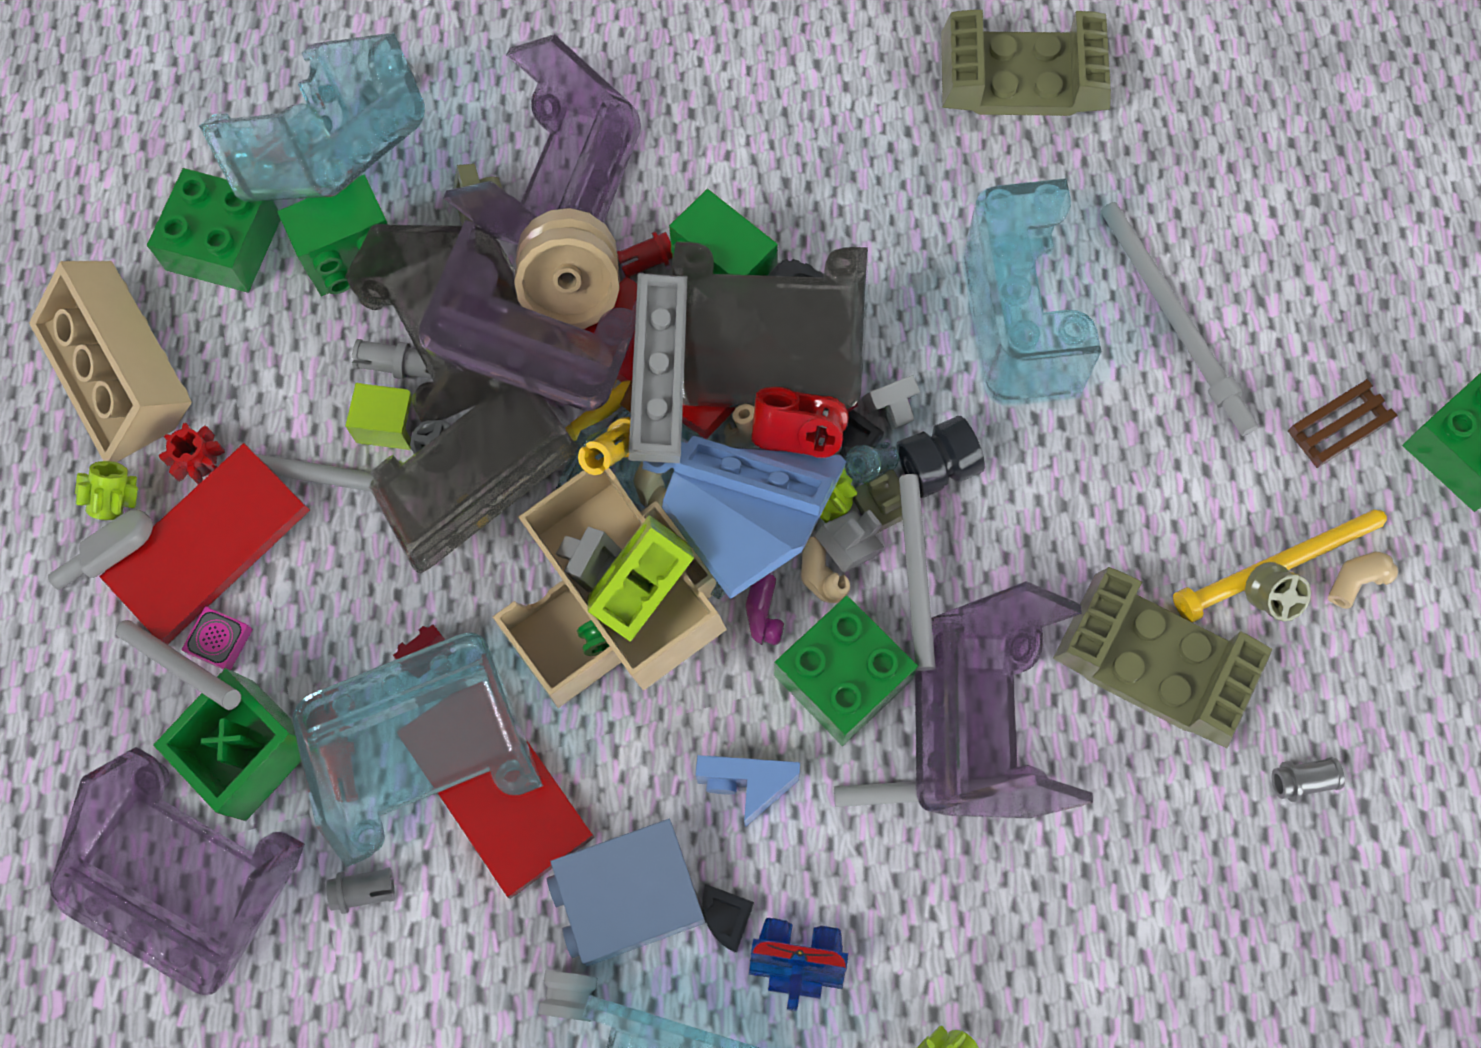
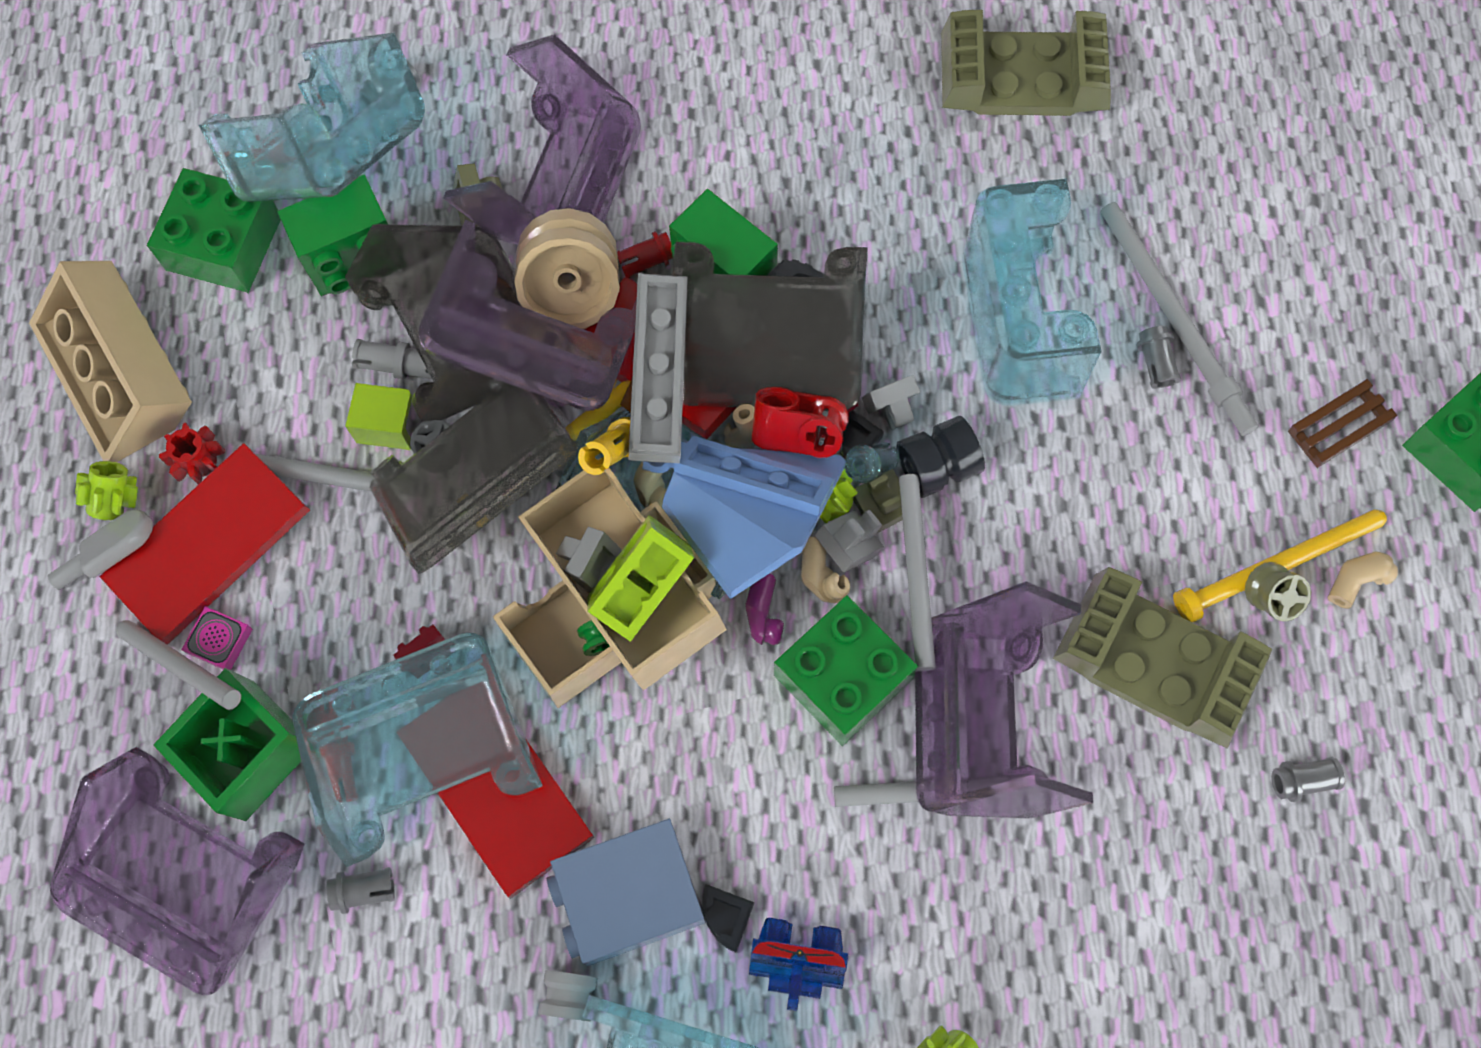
medium blue slope [696,755,800,827] -> none
none -> flat silver pin [1136,326,1181,389]

